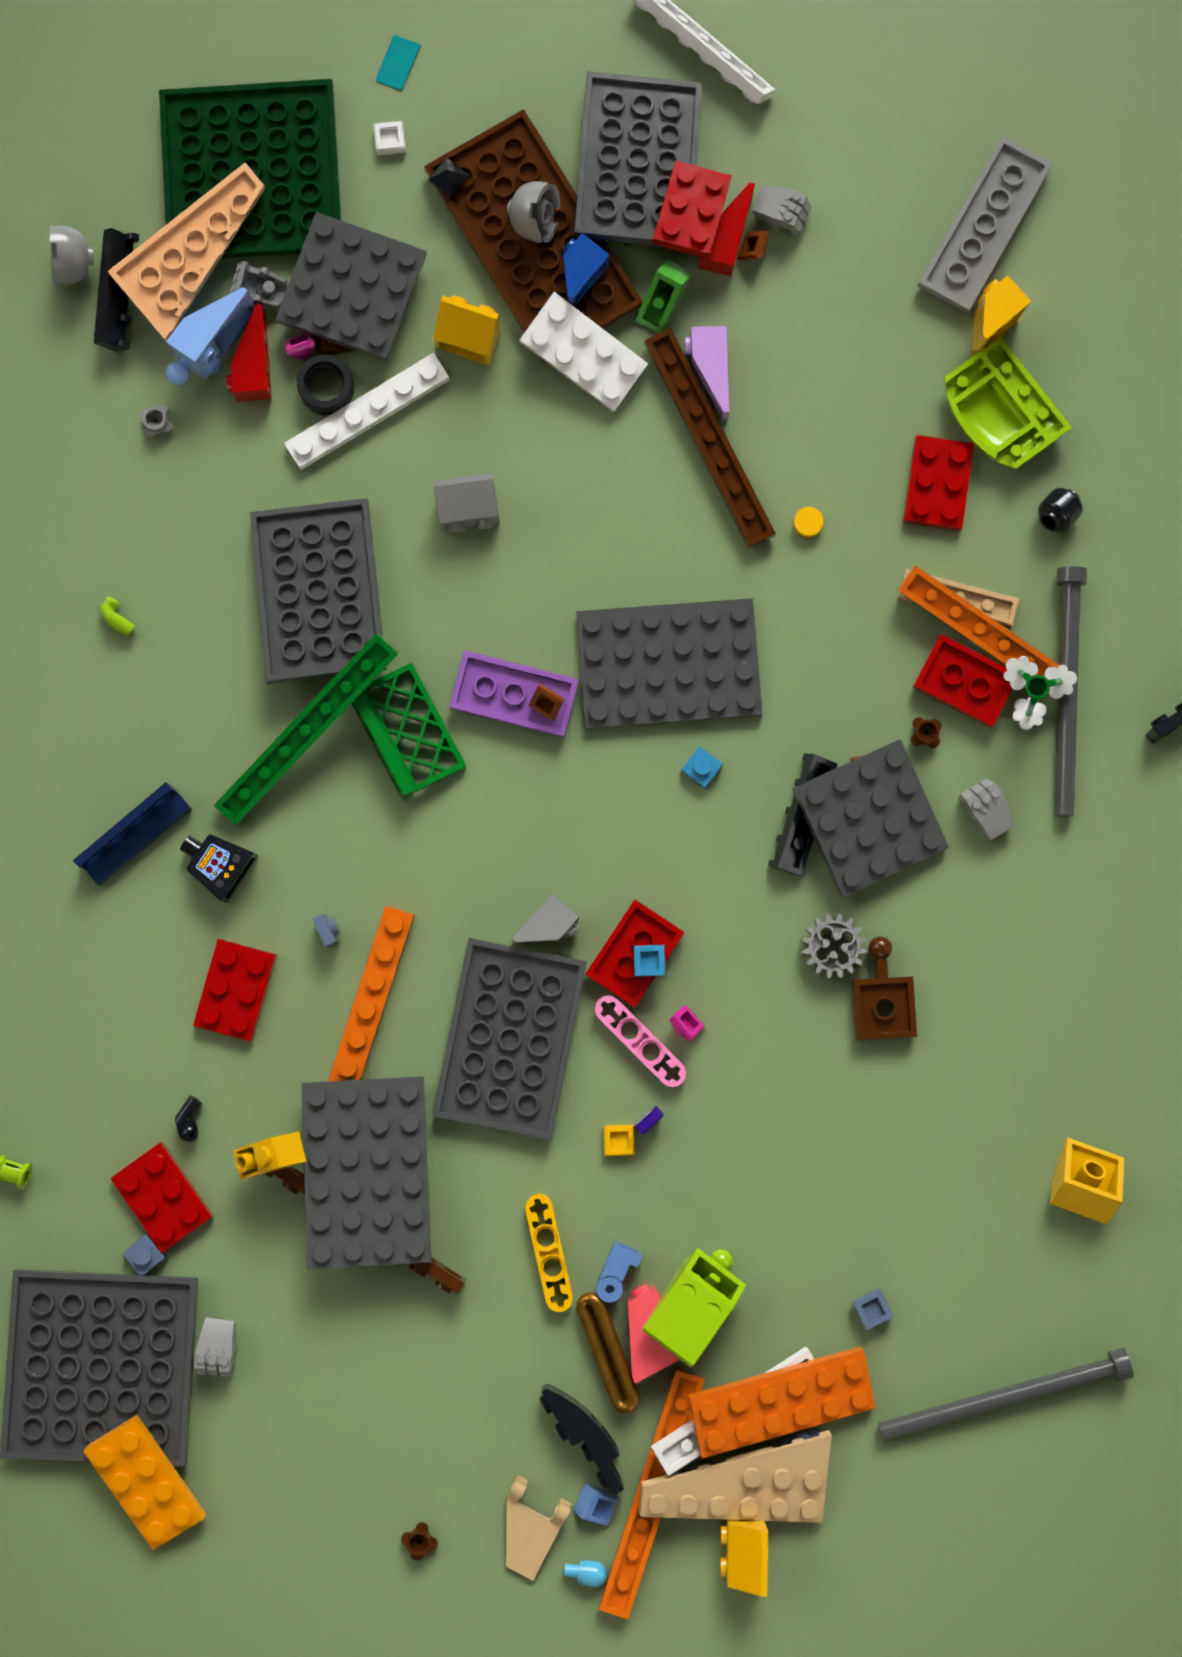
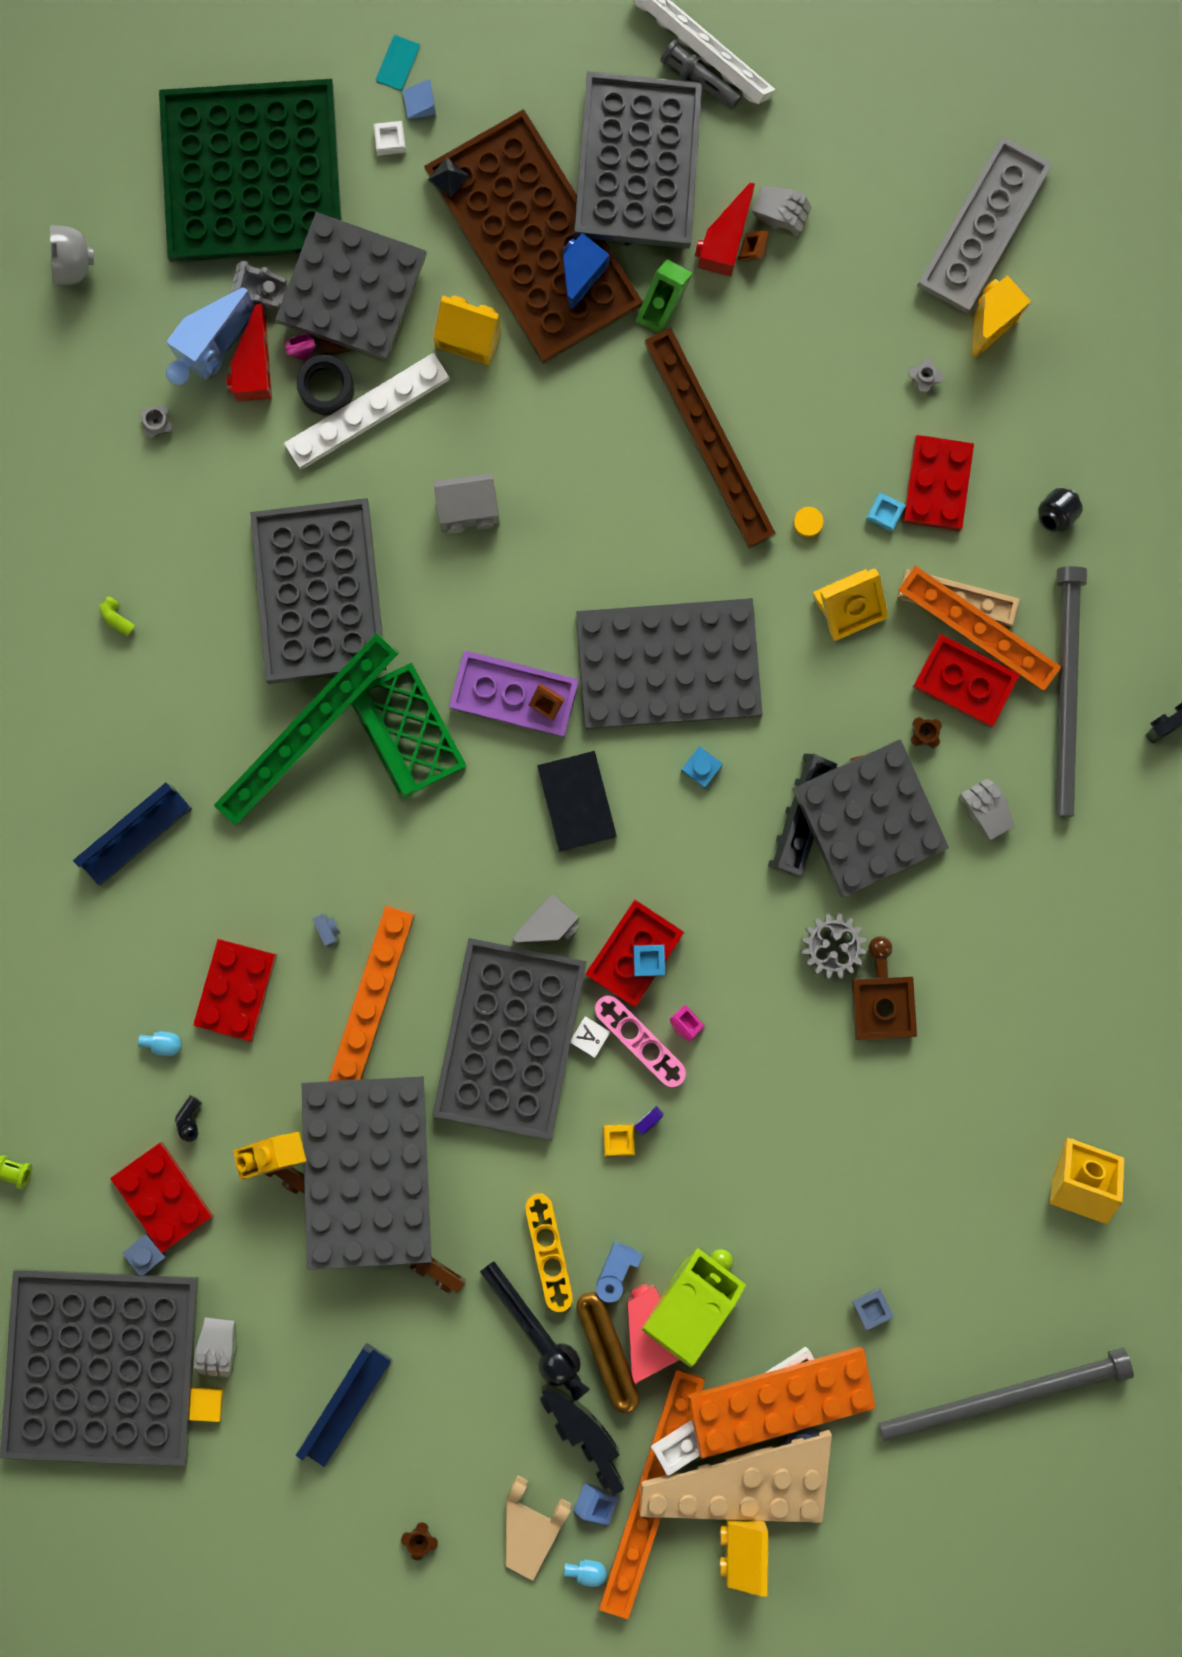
light orange plate [83,1415,206,1550] -> none
black hinge [94,228,139,352] -> none
light nougat wing [108,163,265,343] -> none
black torso [180,834,258,903] -> none
light grey cylinder [507,181,561,243] -> none
white plate [519,292,648,412] -> none
red plate [652,160,732,259] -> none
lavender slope [685,326,729,421] -> none
lime slope [944,336,1072,470] -> none
white plant [1003,656,1077,730] -> none
none -> medium azure cylinder [138,1031,182,1057]
none -> yellow tile [189,1387,224,1422]
none -> dark blue fence [295,1343,392,1467]
none -> medium blue slope [403,80,436,120]
none -> black piece [480,1261,590,1401]
none -> black tile [537,751,617,852]
none -> white tile [571,1016,610,1057]
none -> dark grey pin [660,39,742,110]
none -> yellow bracket [813,568,888,641]
none -> medium azure tile [866,492,906,533]
none -> light grey plate [908,358,943,392]

